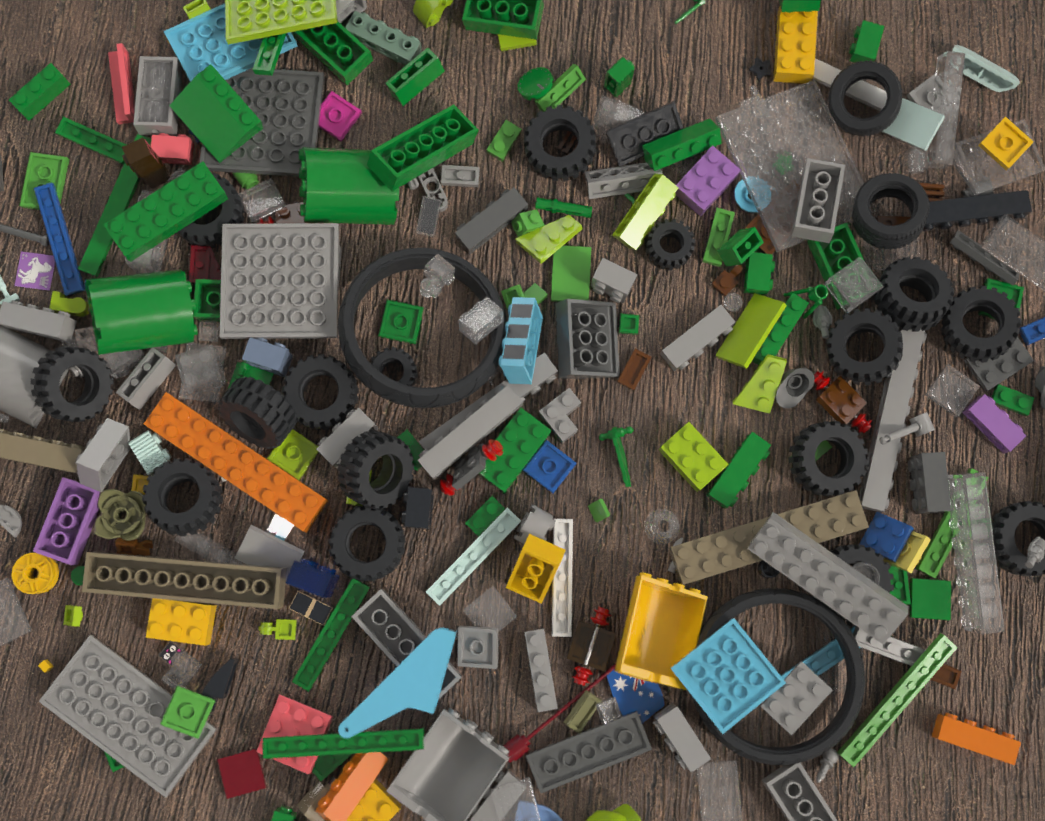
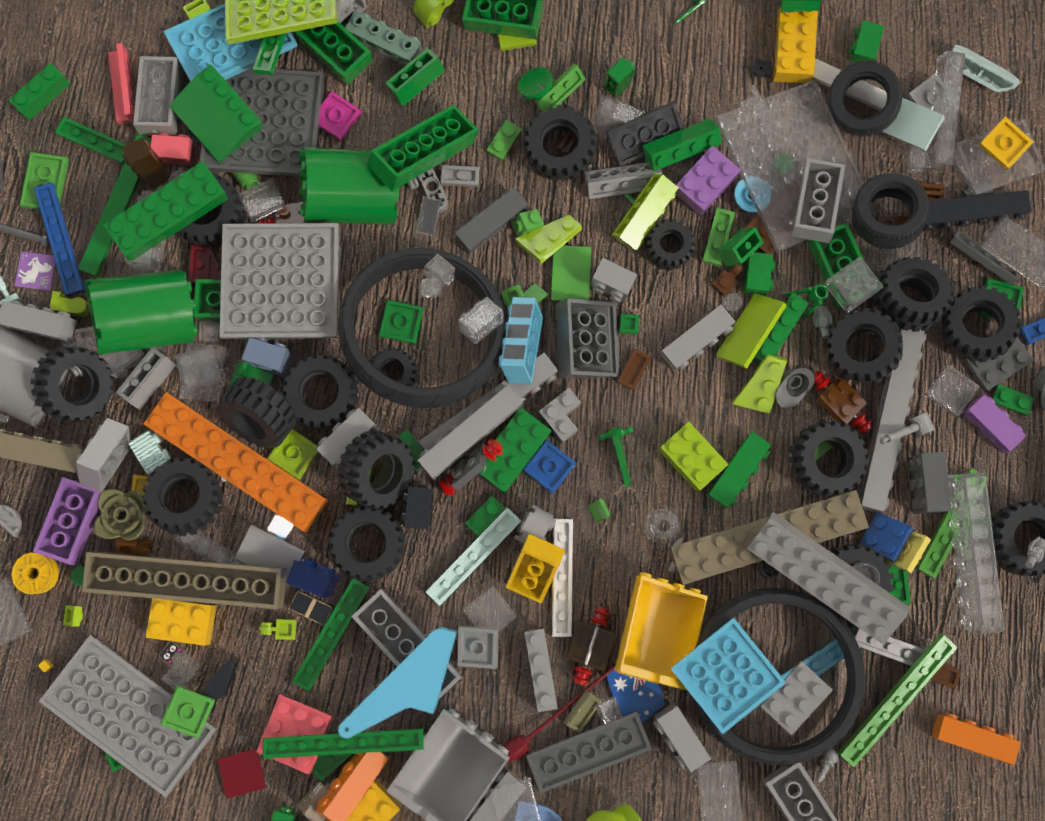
green pin [535,197,592,218] -> none
green tile [910,578,951,620] -> none

